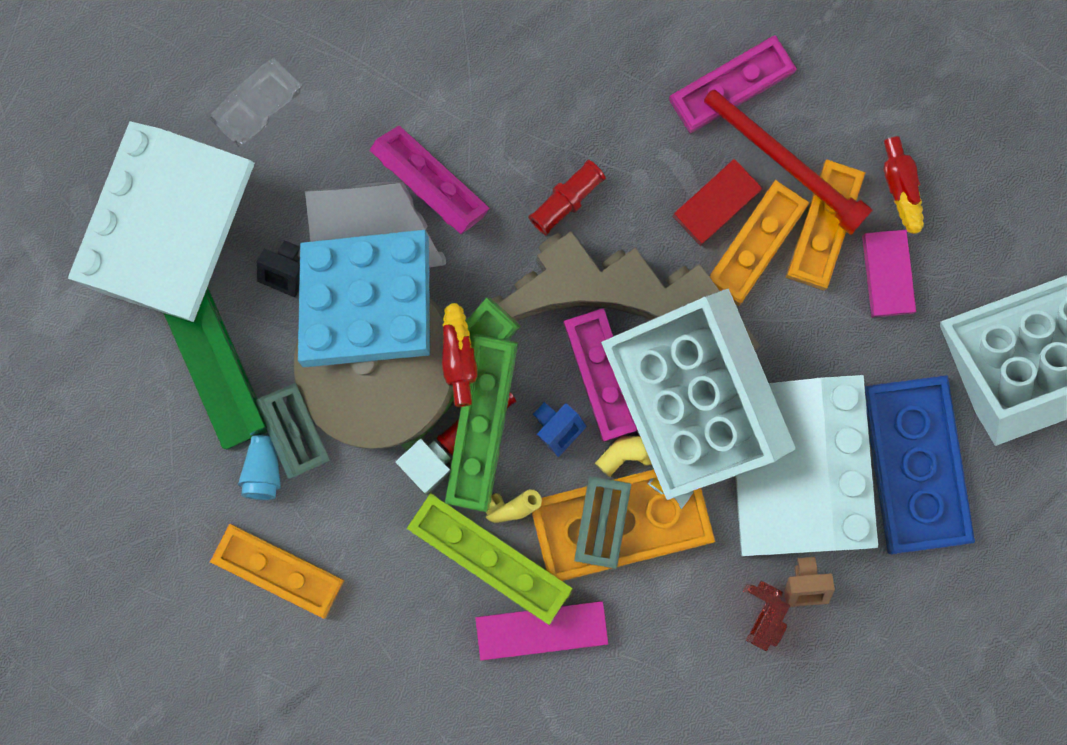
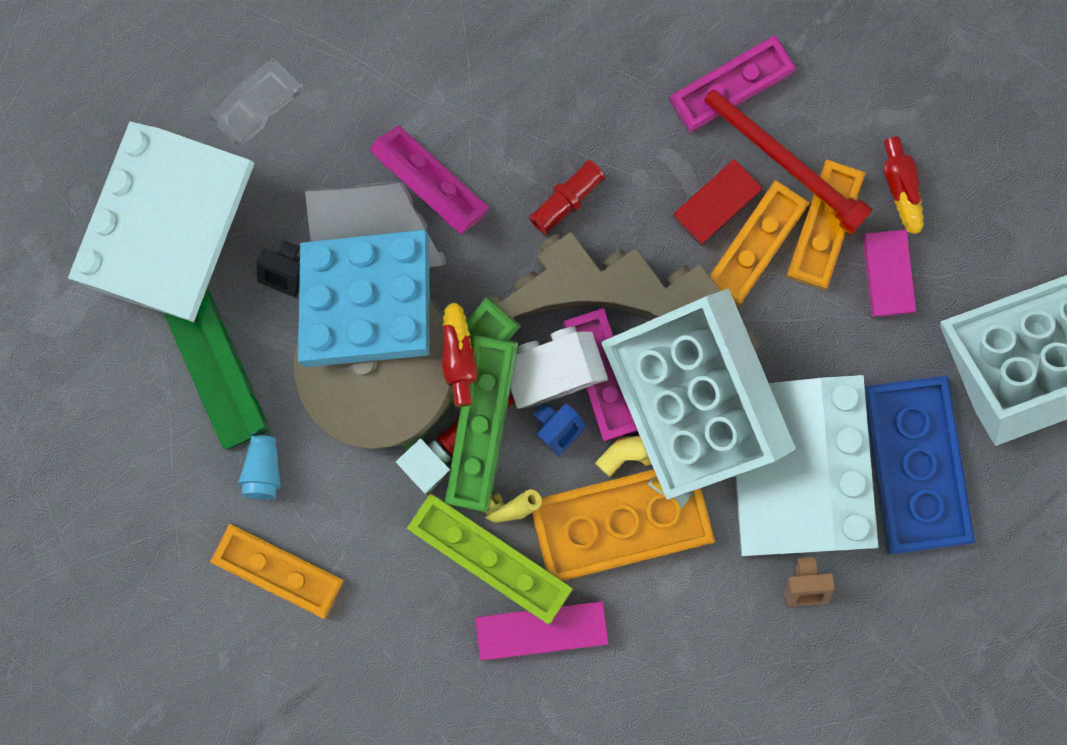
sand green tile [255,383,330,479] -> none
sand green tile [574,476,631,569] -> none
clear red bracket [743,581,790,652] -> none
none -> white brick [510,326,608,409]

